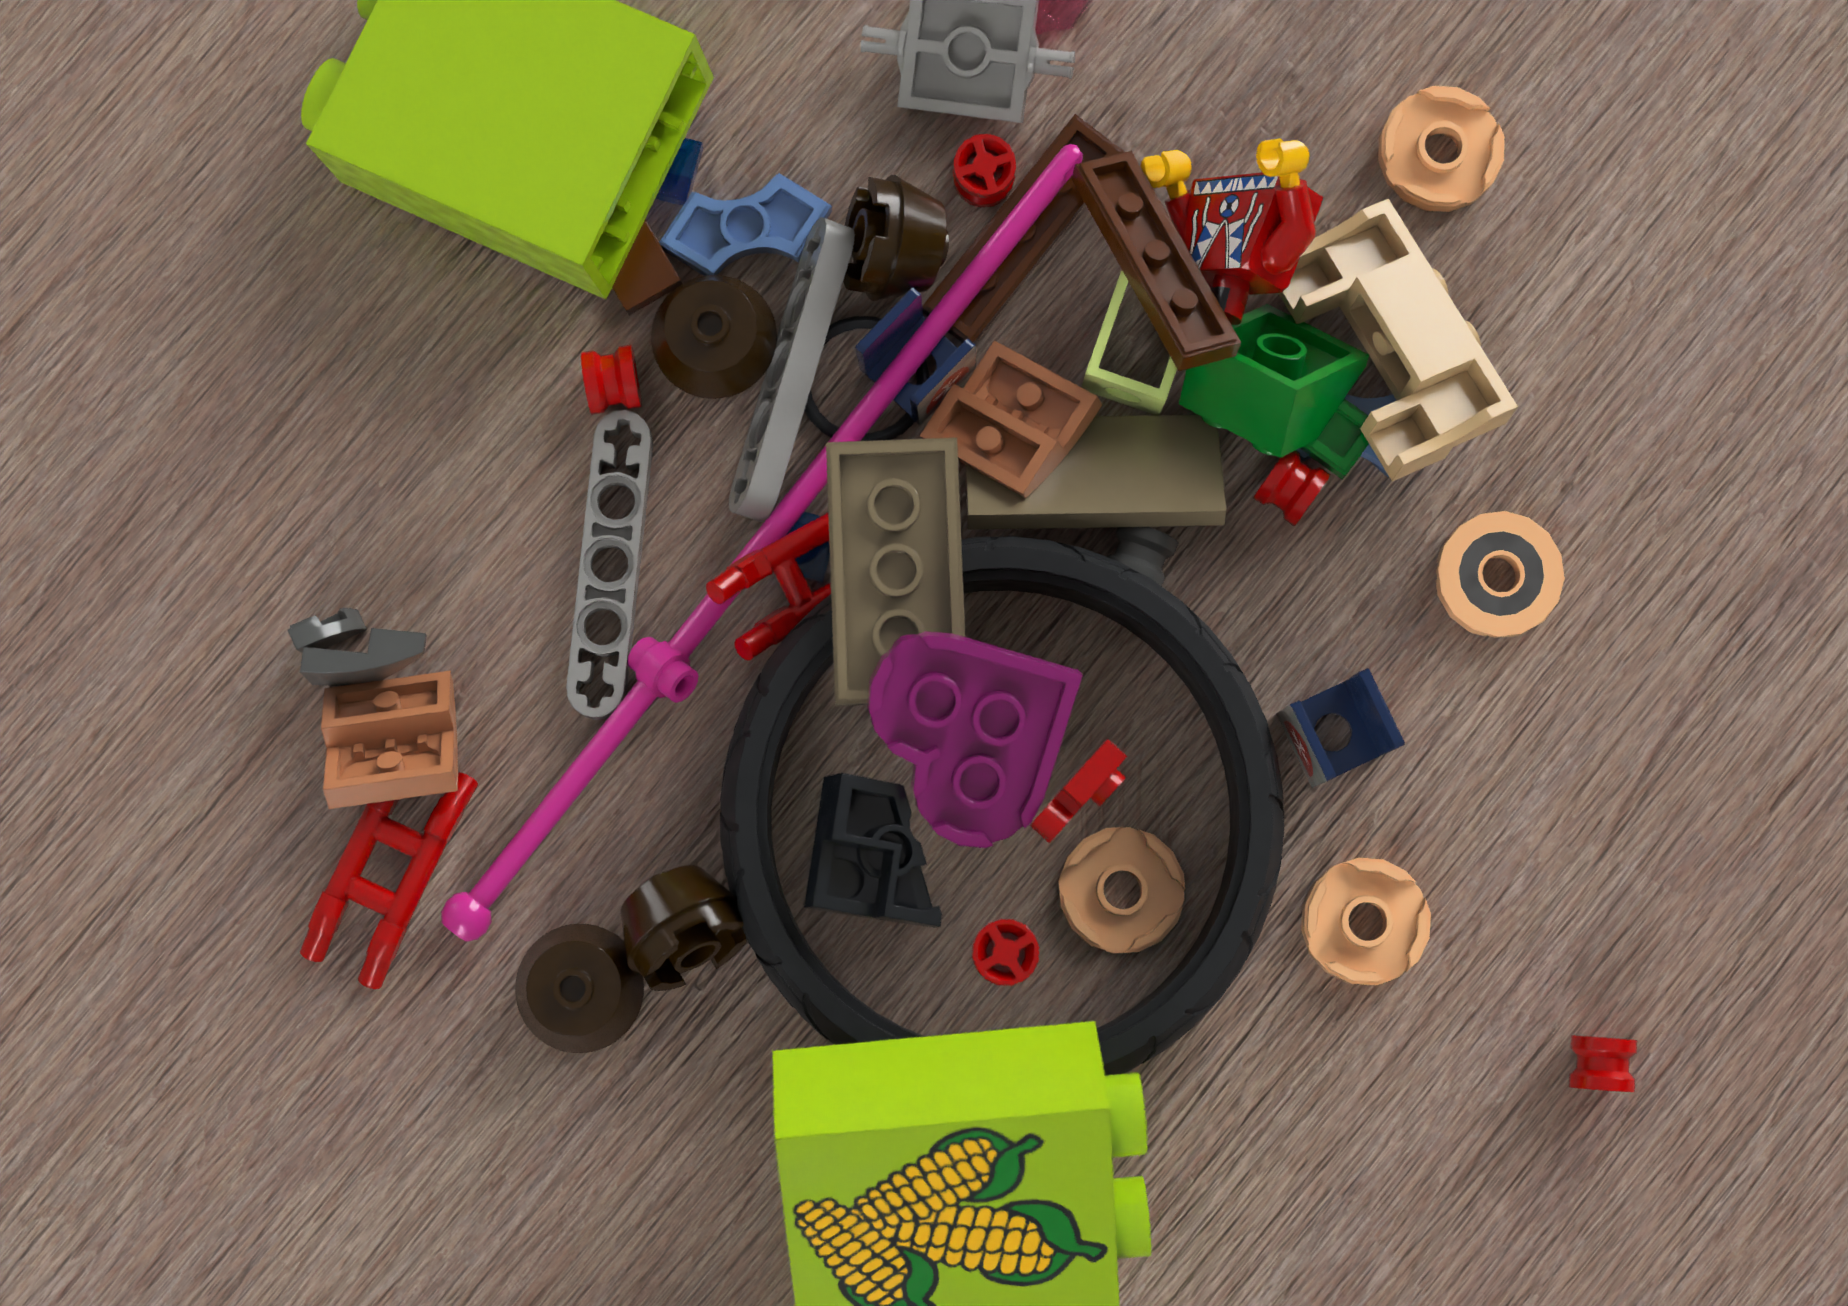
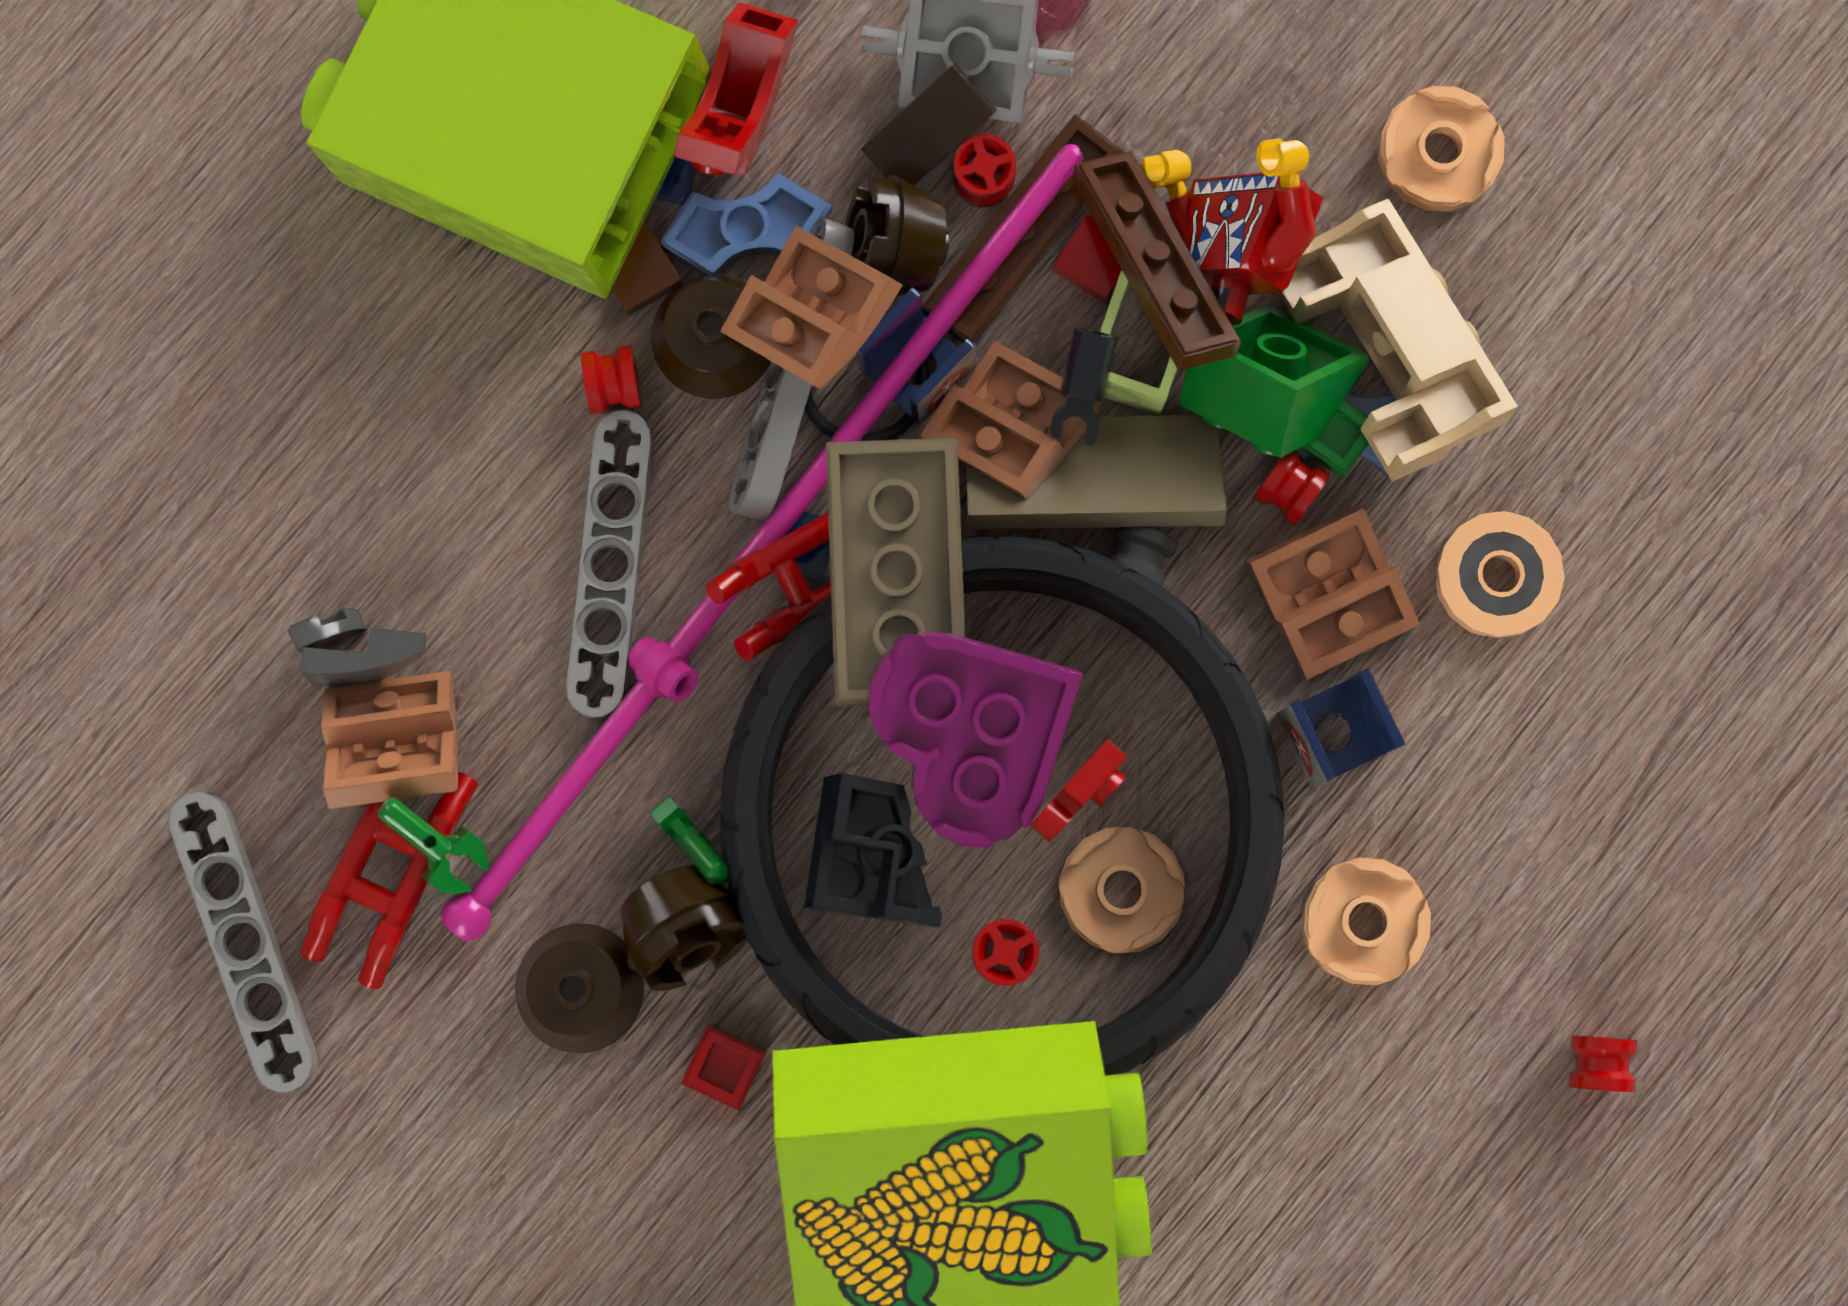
none -> light grey beam [168,792,318,1093]
none -> green bar [378,798,488,894]
none -> green bar [649,795,729,885]
none -> red arch [674,2,798,176]
none -> red tile [681,1024,767,1111]
none -> nougat slope [720,226,902,389]
none -> dark brown tile [861,63,997,186]
none -> black bar [1050,327,1118,446]
none -> red tile [1052,214,1122,304]
none -> nougat slope [1244,506,1420,680]

